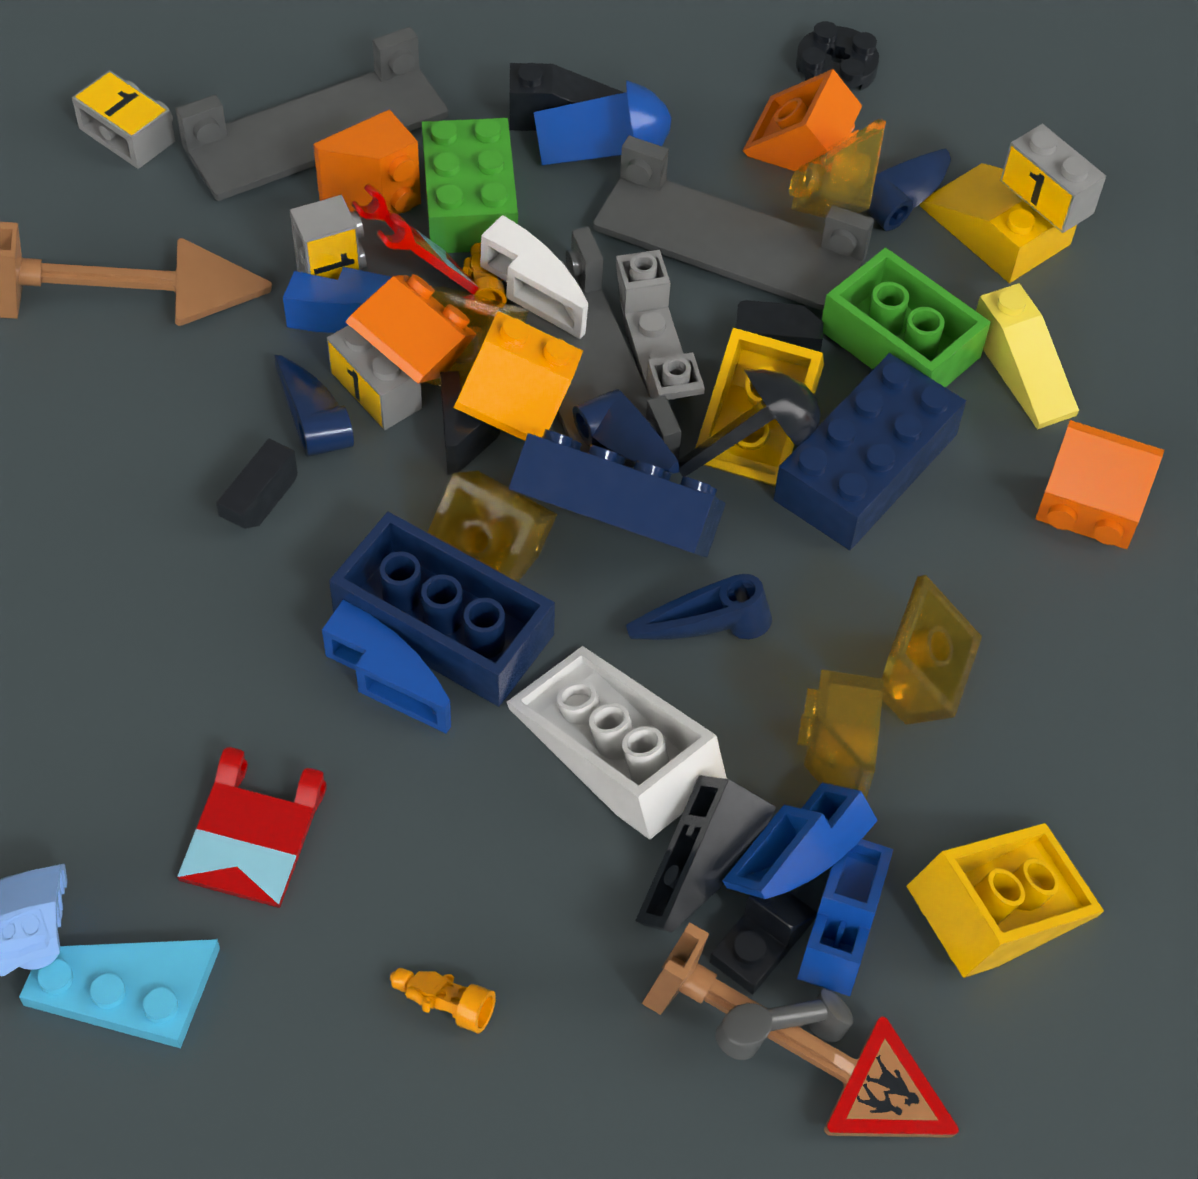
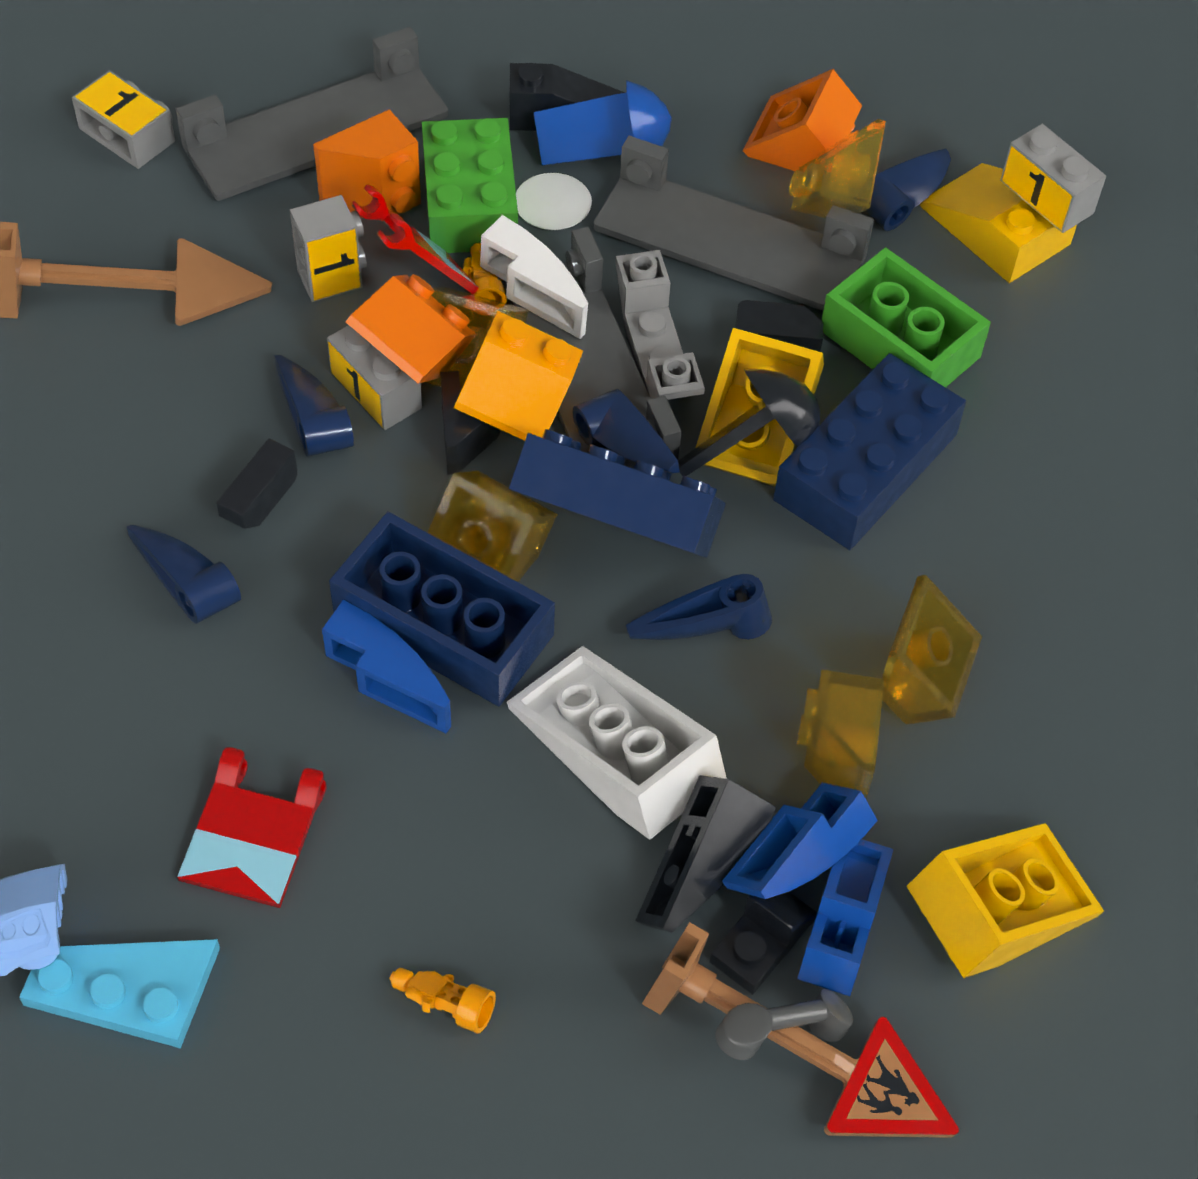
blue slope [283,267,430,333] -> none
black plate [796,21,879,90] -> none
light yellow slope [976,283,1079,430] -> none
orange slope [1035,420,1164,549] -> none
none -> dark blue piece [127,525,241,624]
none -> white sticker [516,173,592,230]

